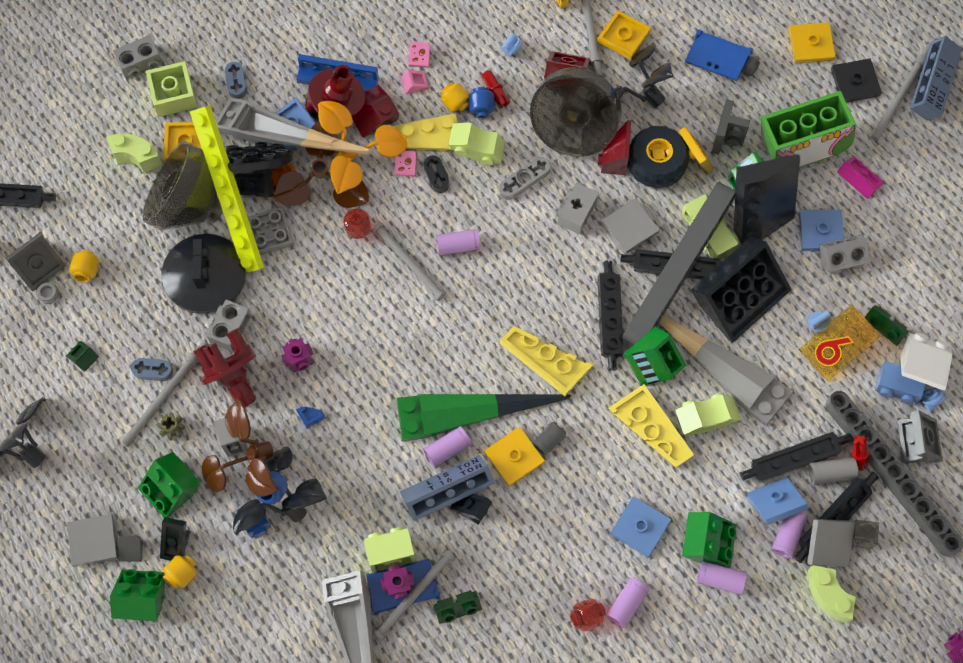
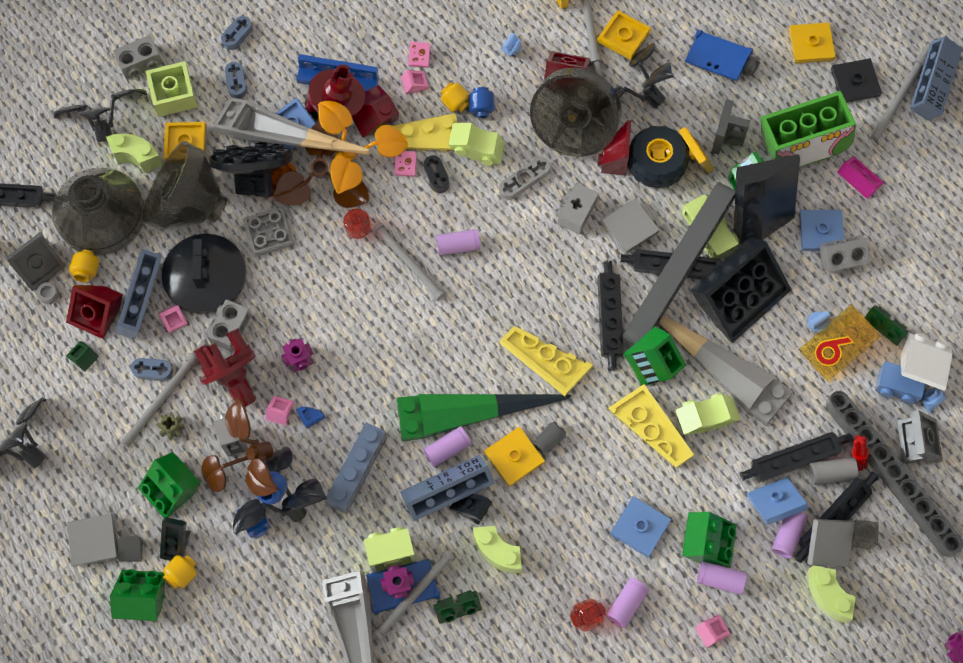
neon yellow plate [190,105,264,273] -> none
red axle [481,70,511,109] -> none
none -> clear smoke cone [52,167,146,256]
none -> black plant [53,89,147,142]
none -> dark red slope [66,285,123,339]
none -> sand blue brick [114,249,162,339]
none -> bright pink slope [159,304,188,333]
none -> sand blue beam [221,16,252,50]
none -> bright pink slope [266,396,294,426]
none -> sand blue brick [325,422,387,515]
none -> yellowish green brick [473,526,522,574]
none -> bright pink slope [696,615,731,647]

